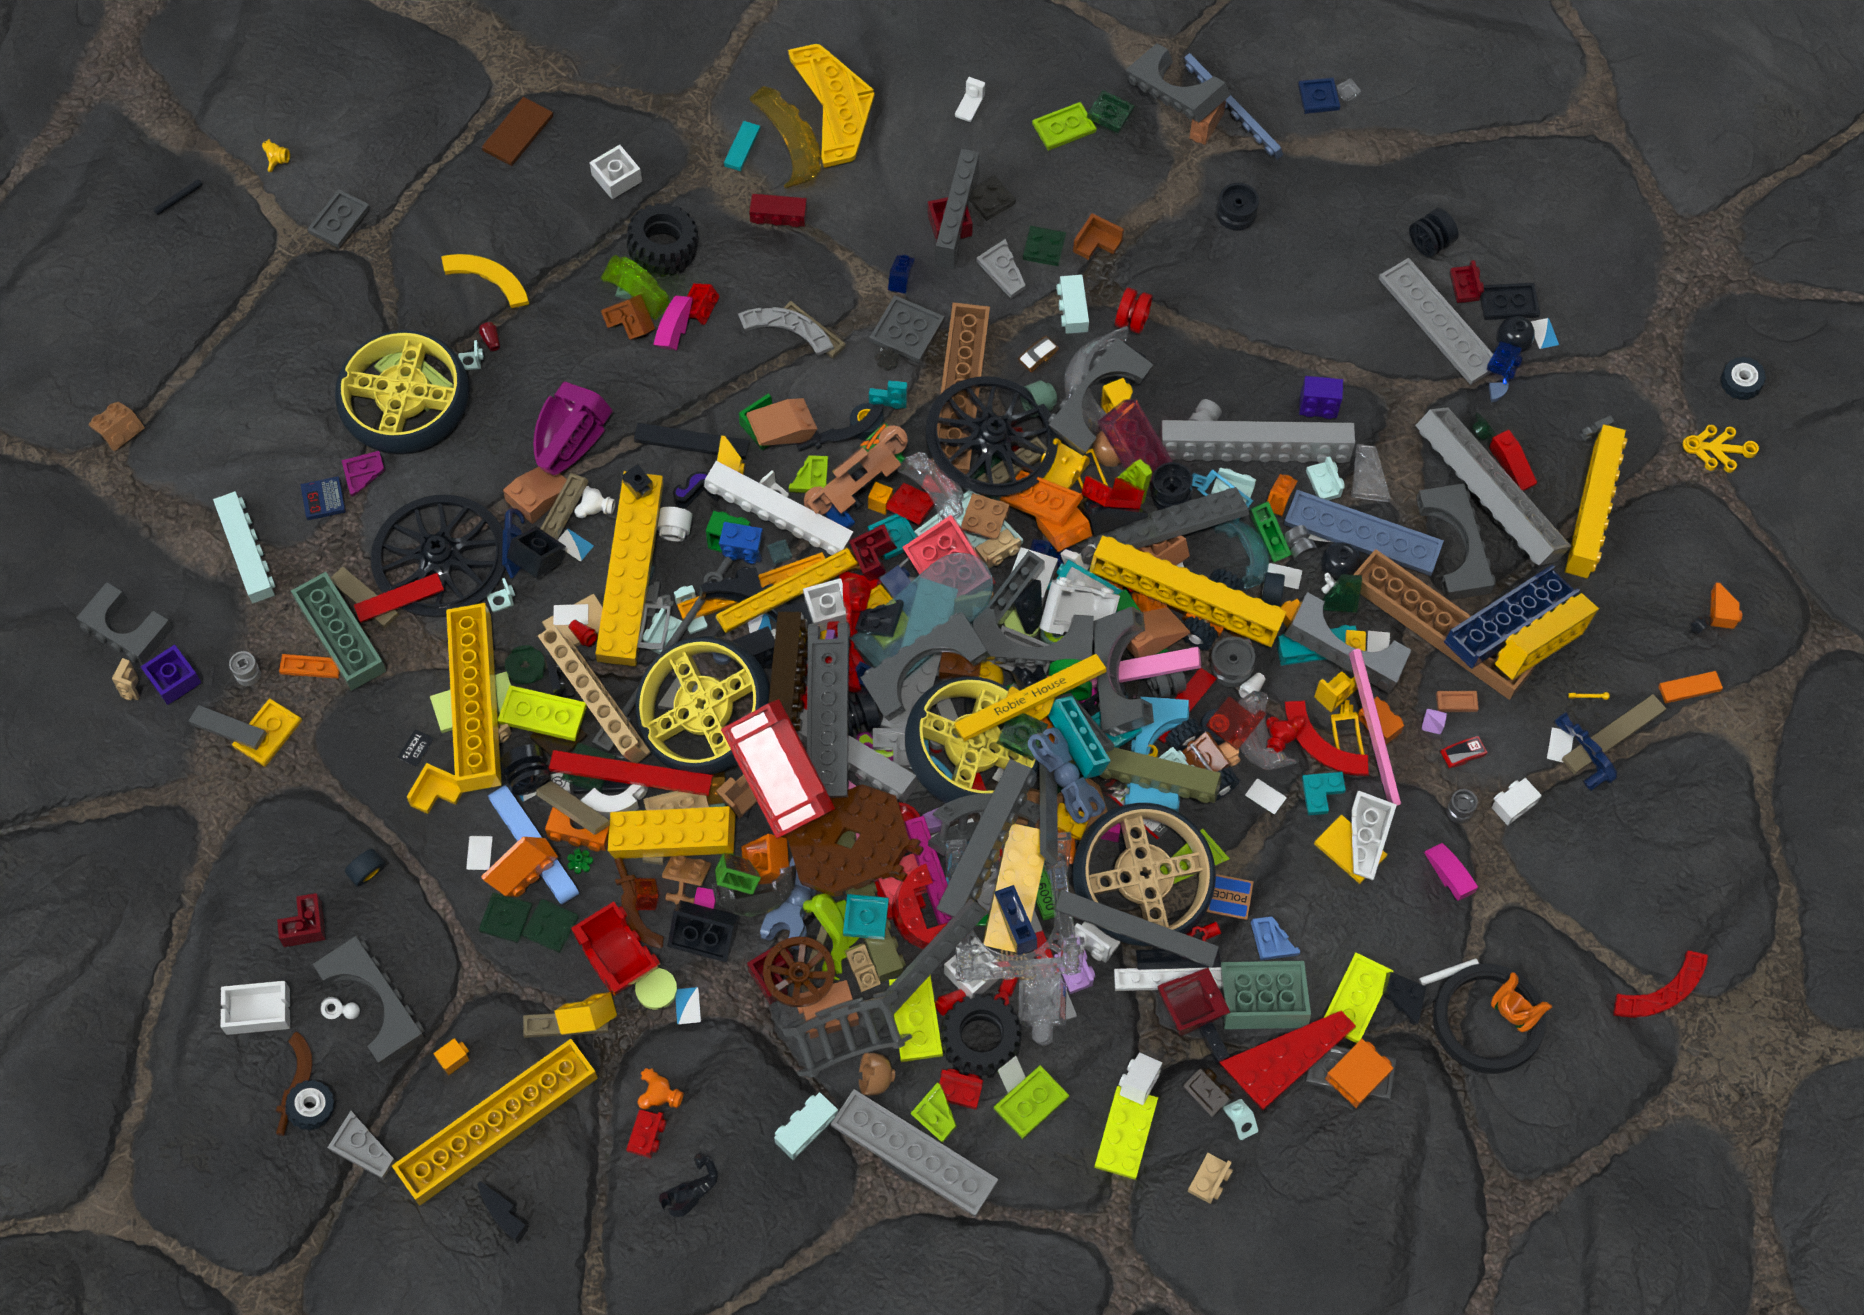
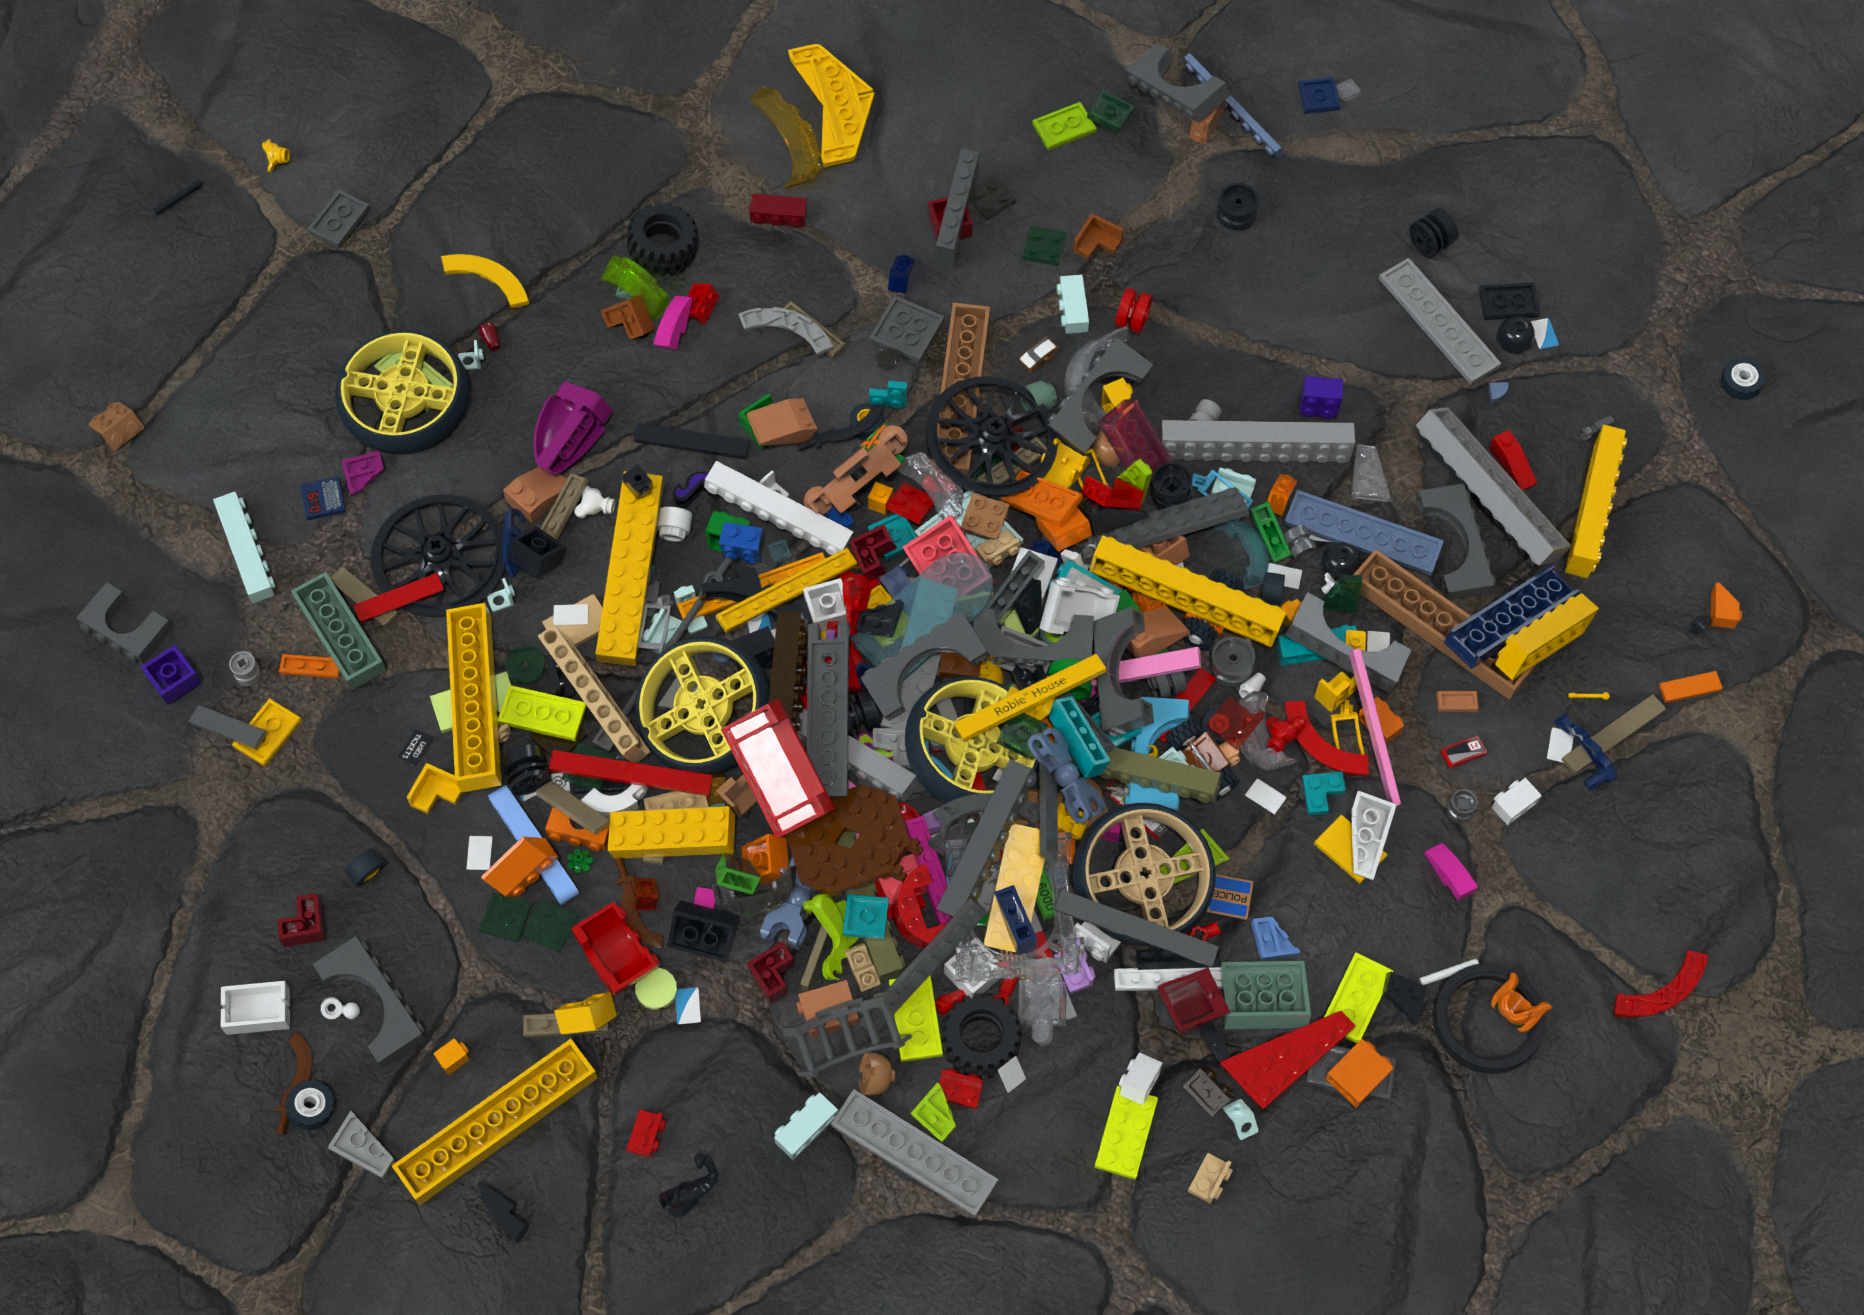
tan bracket [112,658,140,700] -> none
reddish brown tile [482,97,553,166] -> none
sticker [558,529,594,561] -> none
red cone [568,620,597,646] -> none
white brick [590,145,642,199] -> none
orange animal [637,1068,684,1109] -> none
medium nougat plate [662,856,711,905] -> none
yellow slope [717,436,745,475] -> none
teal tile [724,121,761,171] -> none
reddish brown wheel [763,936,835,1007] -> none
lime wing [789,455,828,493] -> none
white bracket [955,77,985,122] -> none
light grey wing [976,239,1026,299] -> none
lime tile [994,1065,1069,1139] -> none
light aqua bracket [1306,456,1345,500] -> none
lavender slope [1421,709,1447,734] -> none
dark red bracket [1450,260,1484,303] -> none
clear green piece [1472,412,1497,440] -> none
clear blue bracket [1487,341,1523,385] -> none
yellow plant [1682,425,1759,473] -> none

